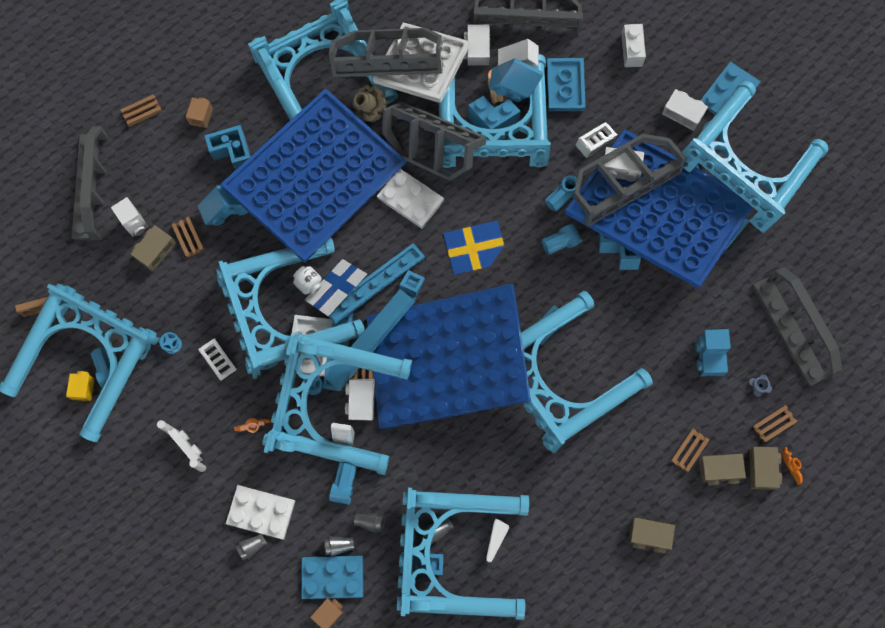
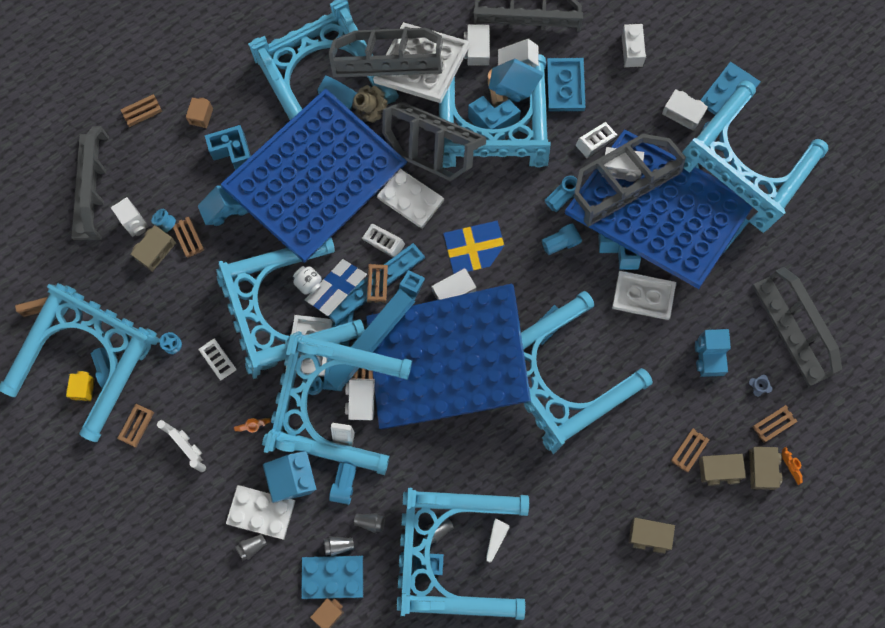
none -> medium nougat tile [117,404,154,447]
none -> dark azure wheel [151,209,176,232]
none -> dark azure slope [263,451,316,503]
none -> dark azure slope [317,75,357,110]
none -> white slope [362,224,405,258]
none -> medium nougat tile [367,264,388,303]
none -> white brick [432,268,476,300]
none -> white plate [612,271,676,320]

